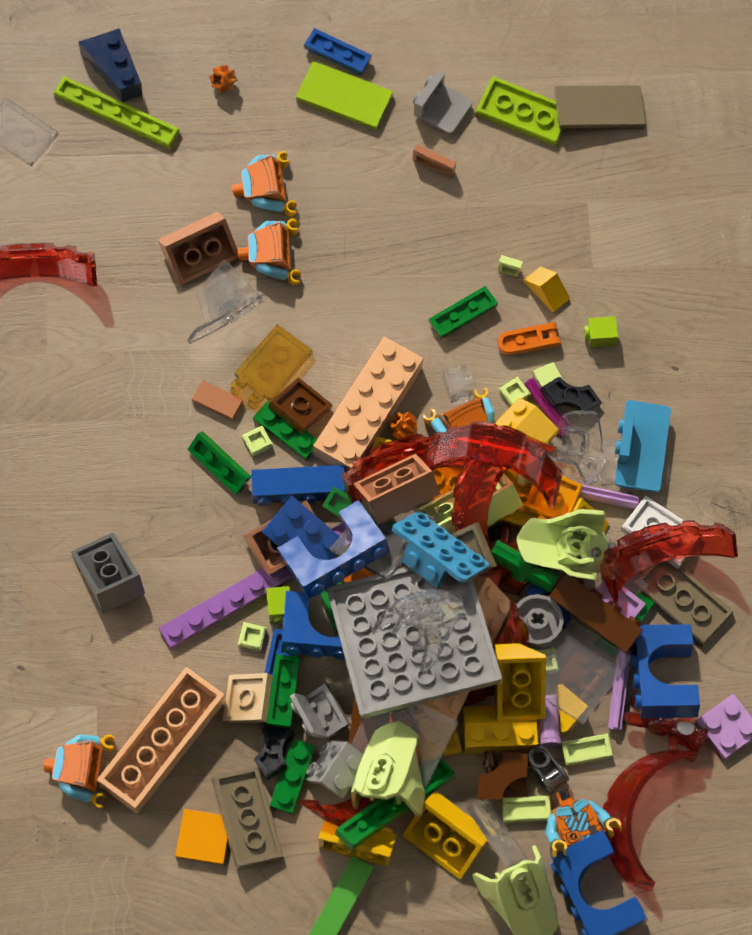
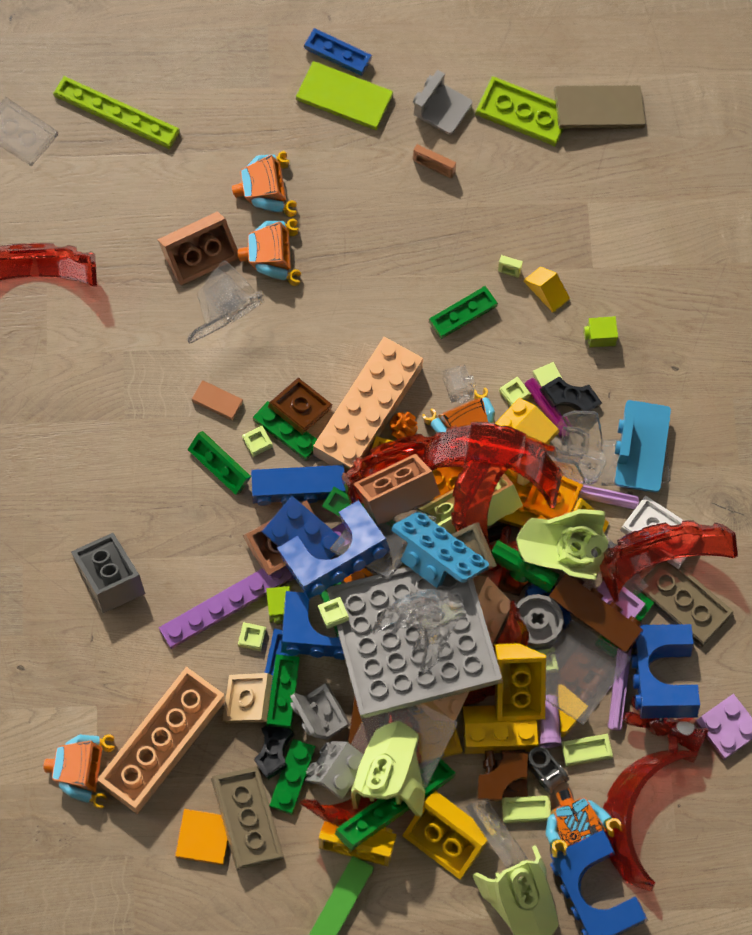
dark blue wedge [78,28,143,102] -> none
orange gear [209,65,237,93] -> none
clear yellow tile [230,324,313,410] -> none
orange plate [498,322,562,355] -> none
none -> yellowish green tile [318,597,349,629]

